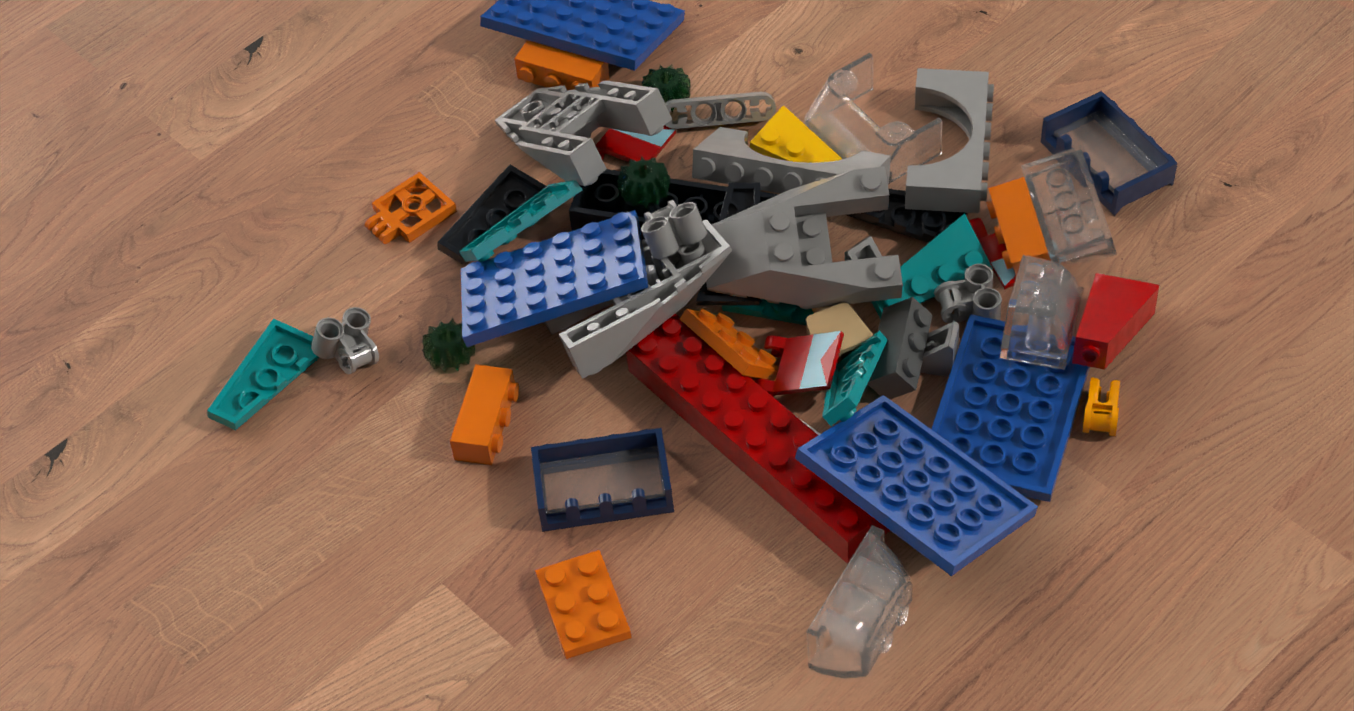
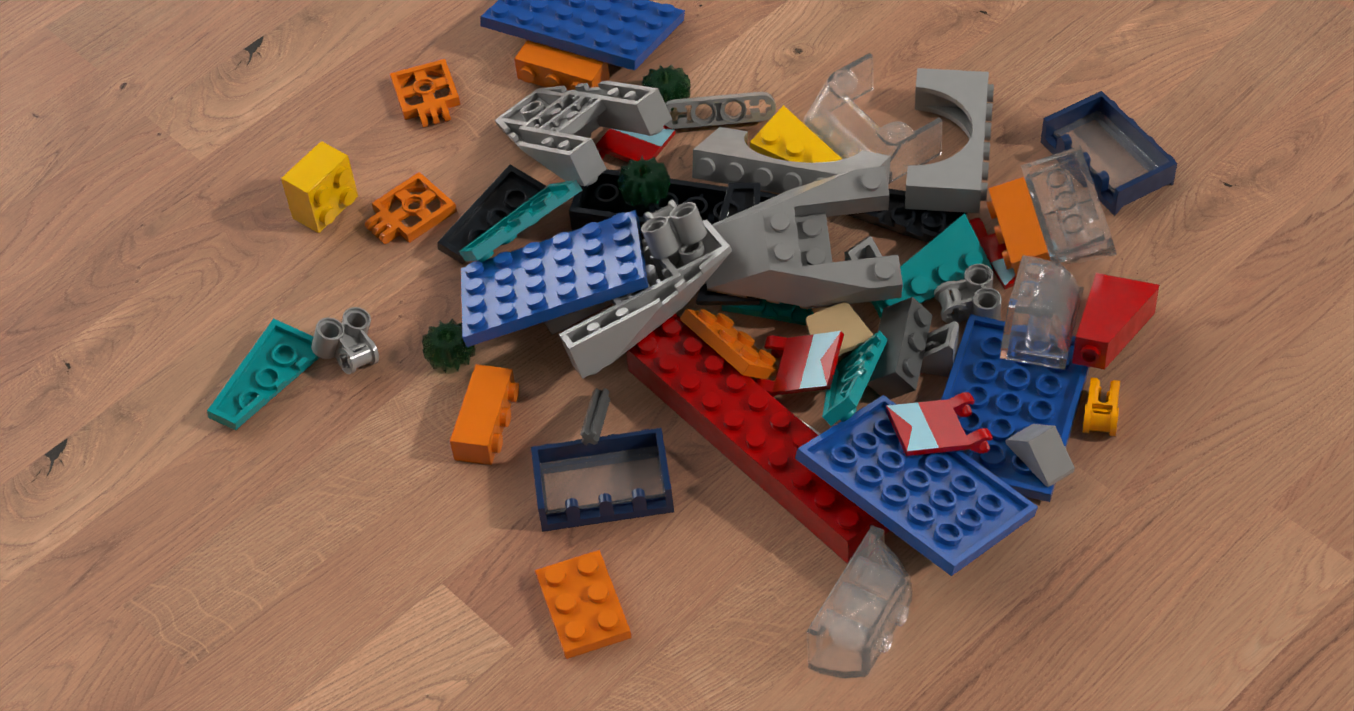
none -> yellow brick [281,141,358,233]
none -> orange piece [390,59,461,128]
none -> dark grey axle [580,388,610,445]
none -> red flag [885,392,993,456]
none -> light grey slope [1006,424,1075,488]

